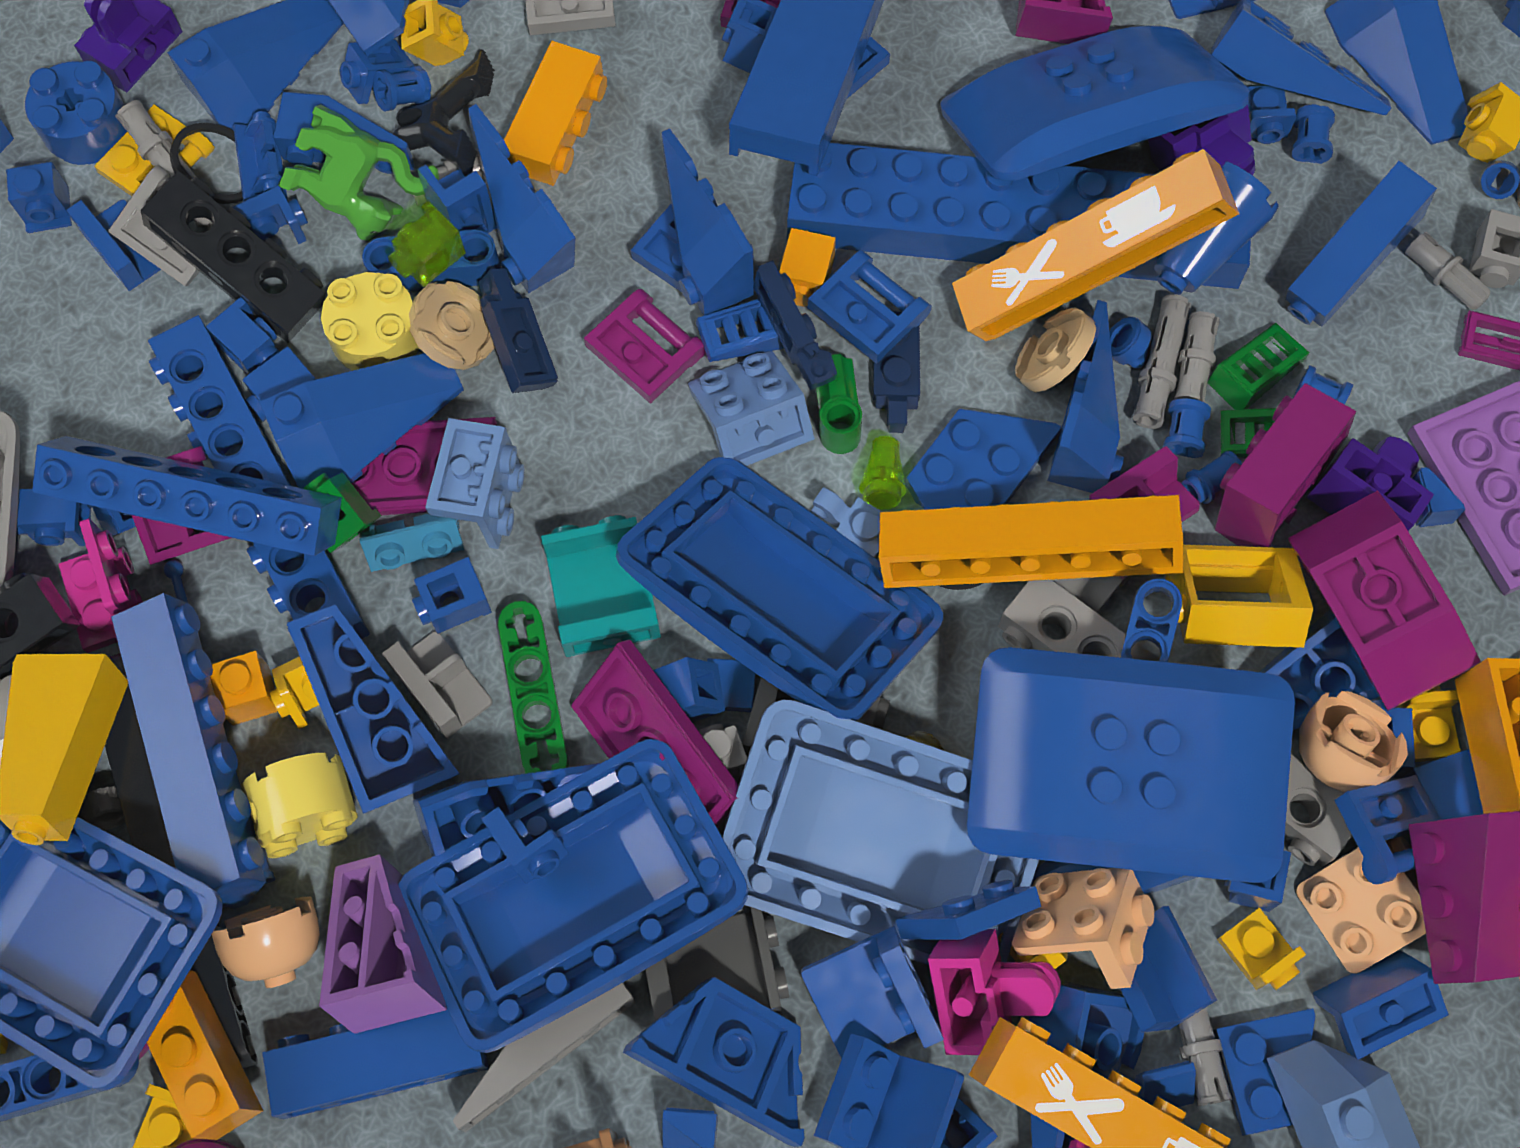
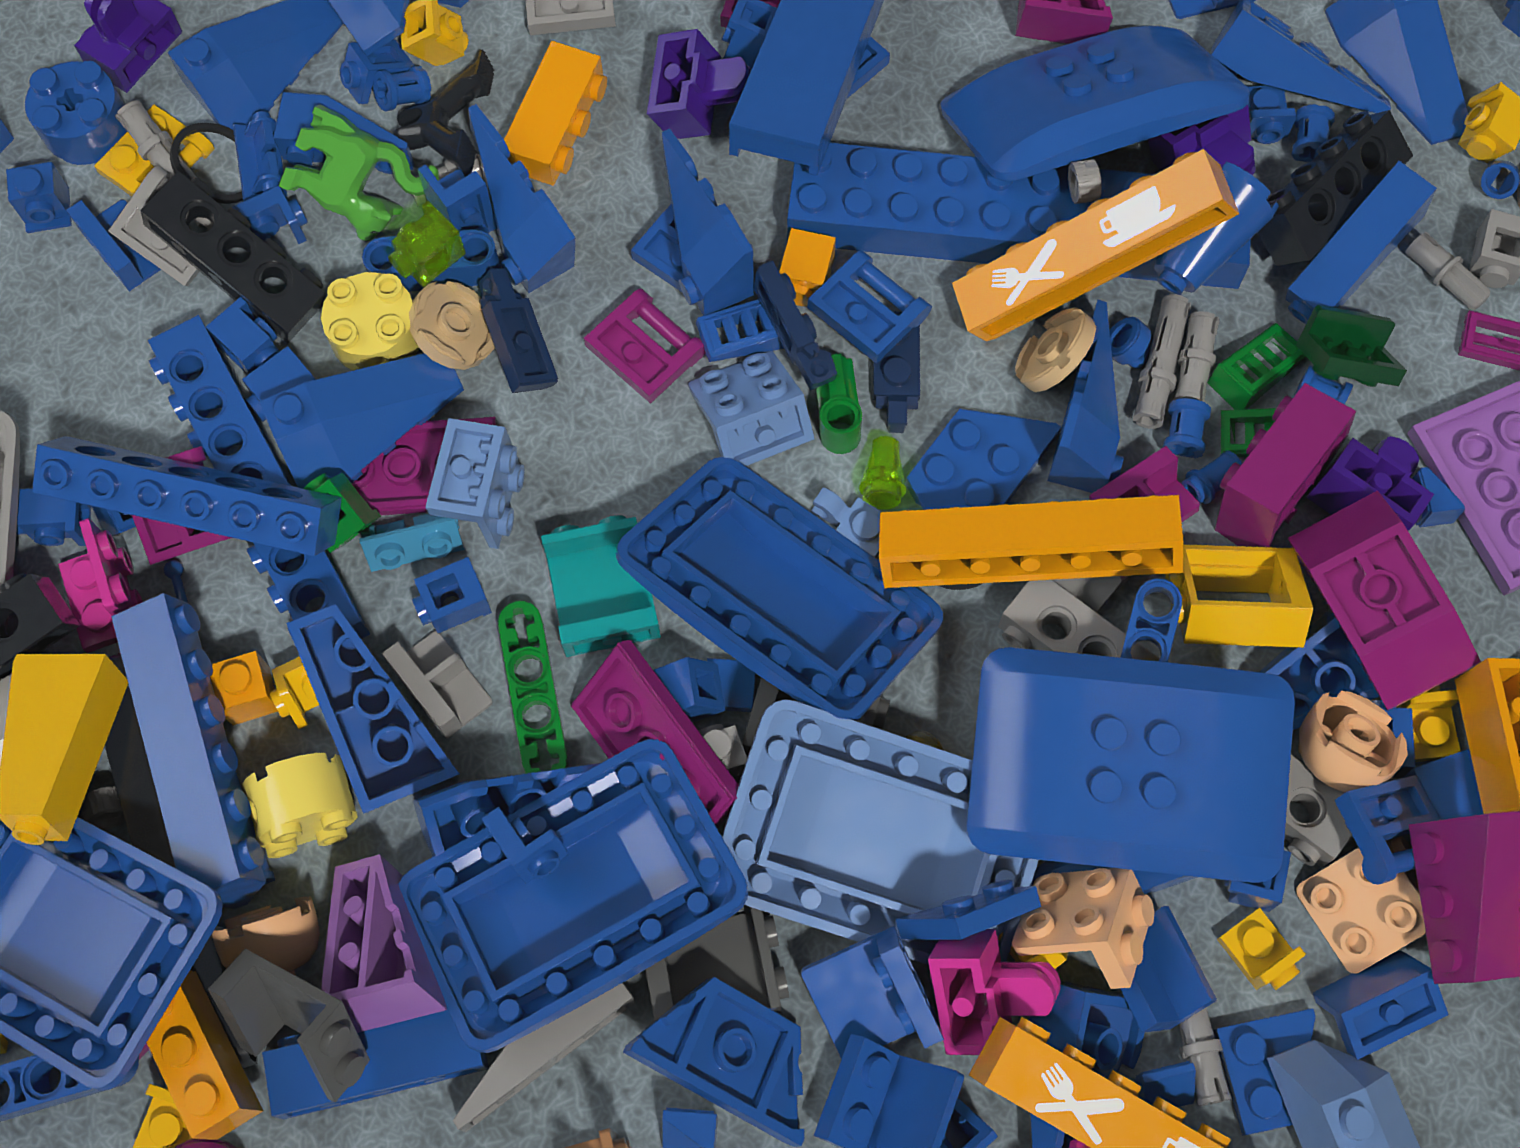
none -> dark grey panel [208,948,370,1102]
none -> dark purple brick [647,29,752,139]
none -> light grey axle [1068,159,1101,204]
none -> black brick [1258,110,1413,266]
none -> dark green bracket [1296,305,1407,387]

